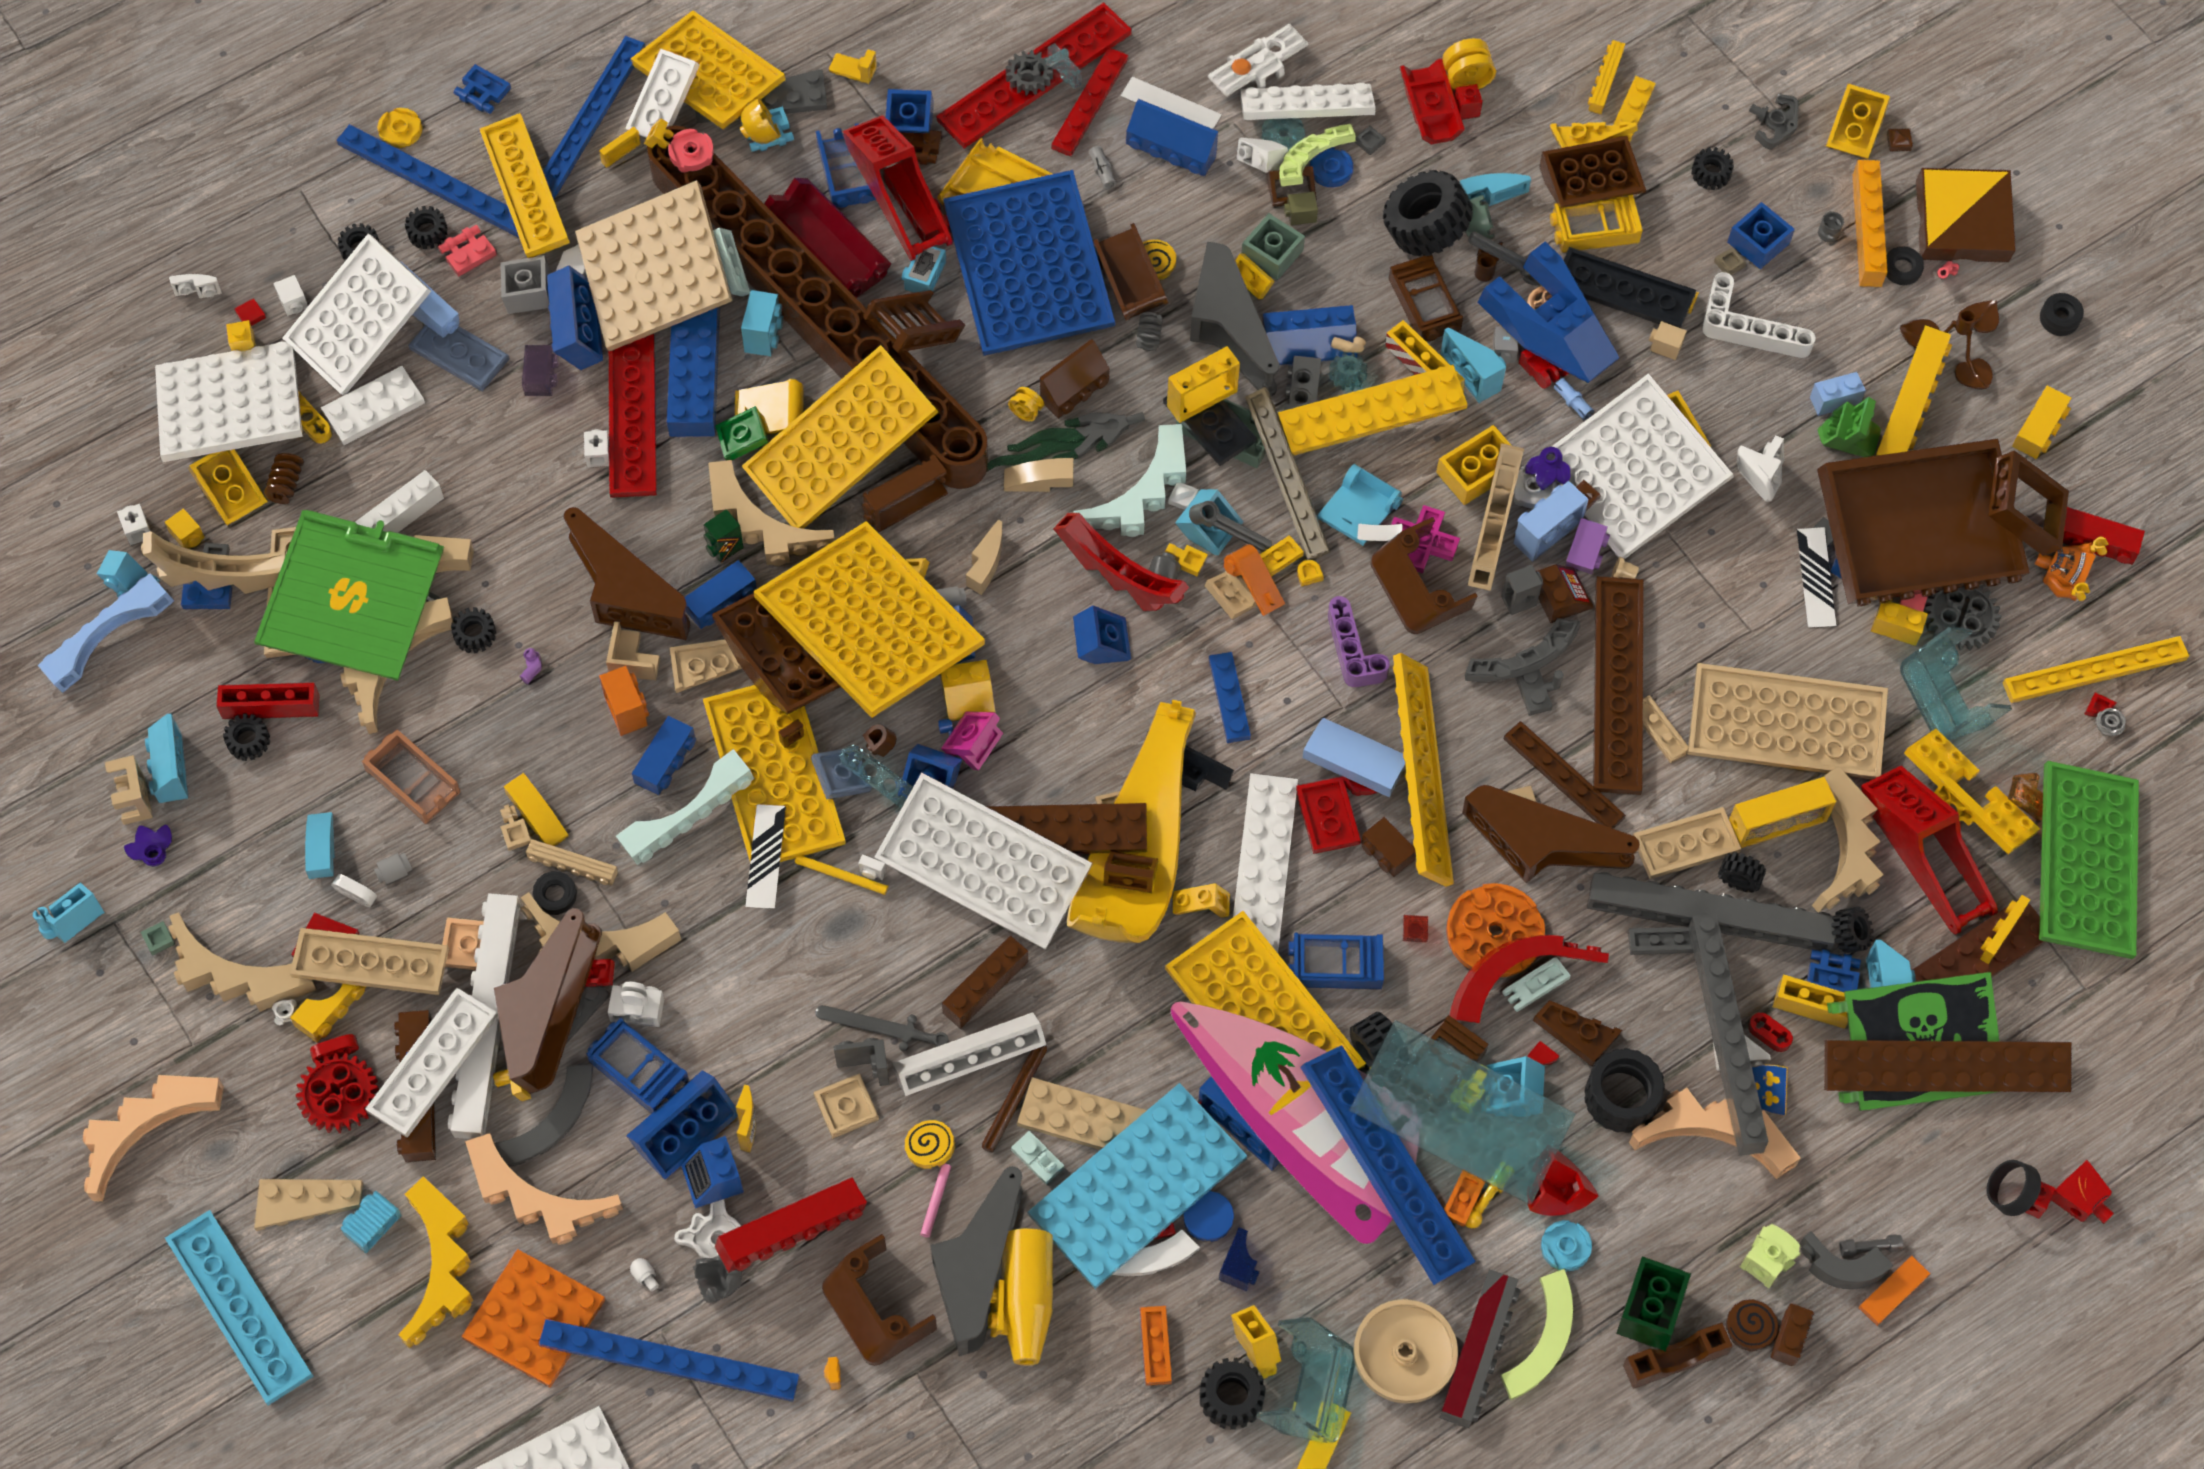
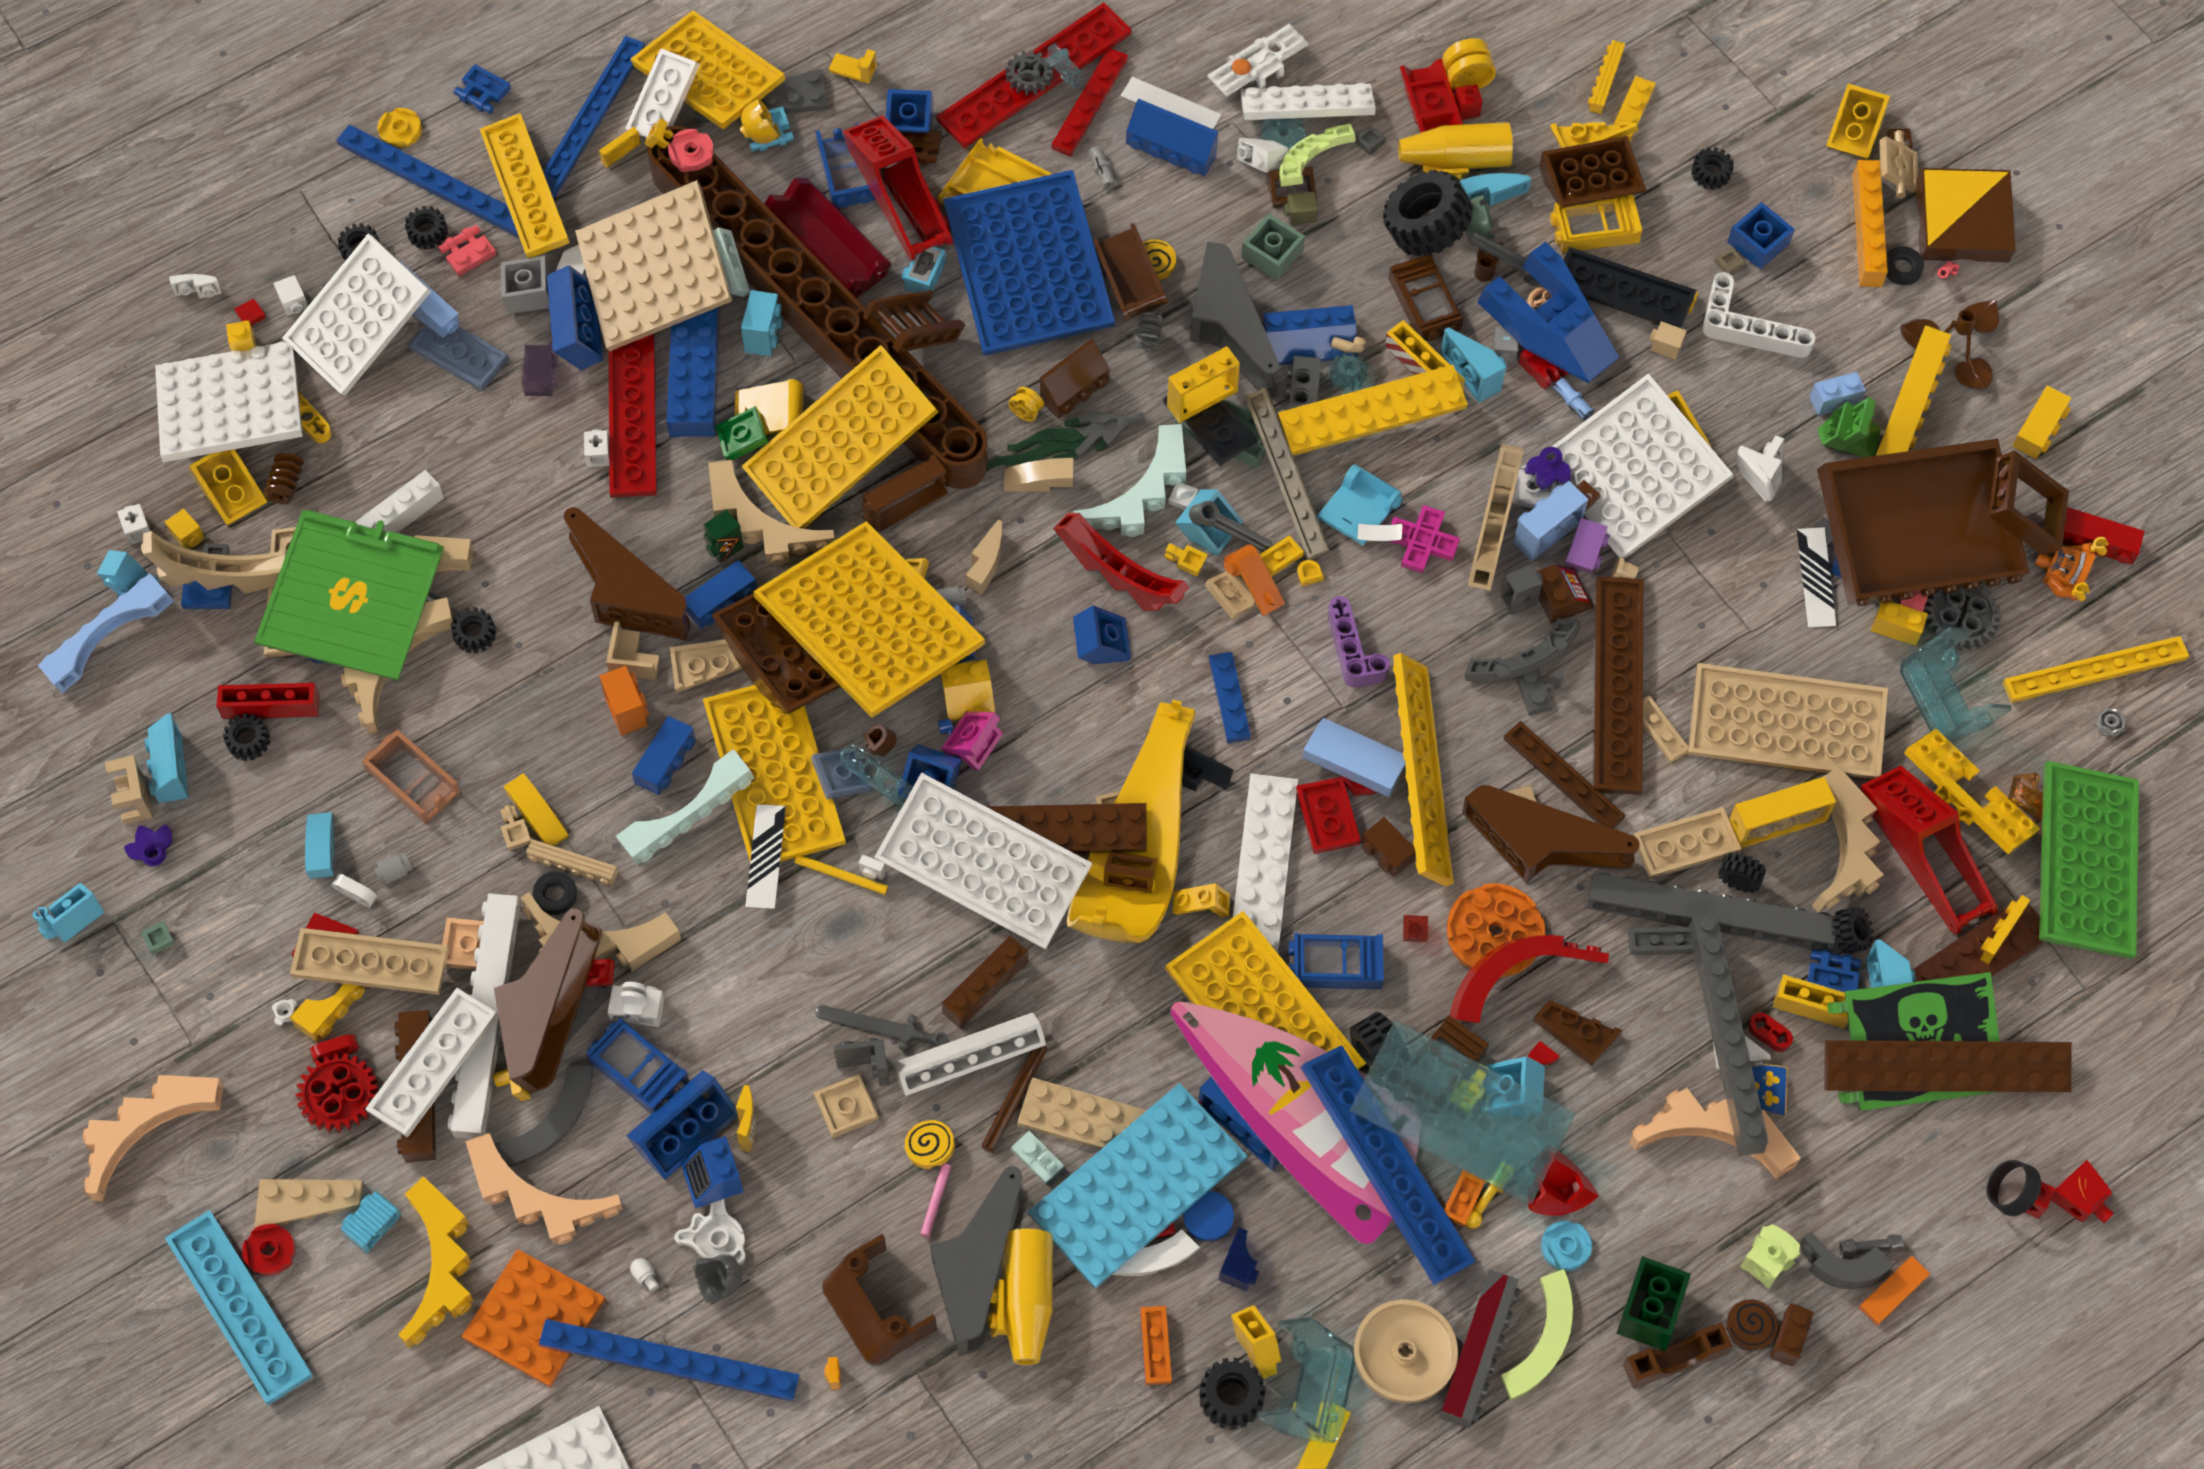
tan arch [168,912,317,1012] -> none
white plate [321,366,425,445] -> none
medium lavender arm [519,648,542,684] -> none
red brick [715,1177,867,1273] -> none
reddish brown tile [778,719,805,748] -> none
dark grey head [1149,553,1181,580] -> none
yellow plate [1235,253,1275,299] -> none
blue tile [1310,147,1354,188] -> none
reddish brown windscreen [1370,517,1478,634] -> none
yellow brick [1436,425,1512,505] -> none
light aqua hinge [1502,957,1571,1012] -> none
black tyre [1584,1048,1665,1133] -> none
dark grey piece [1749,93,1799,149] -> none
dark grey wheel [1818,211,1844,242] -> none
black tyre [2040,293,2084,336] -> none
red tile [2084,692,2117,717] -> none
none -> red plate [242,1224,296,1276]
none -> yellow piece [1398,122,1513,181]
none -> tan plate [1880,130,1918,198]

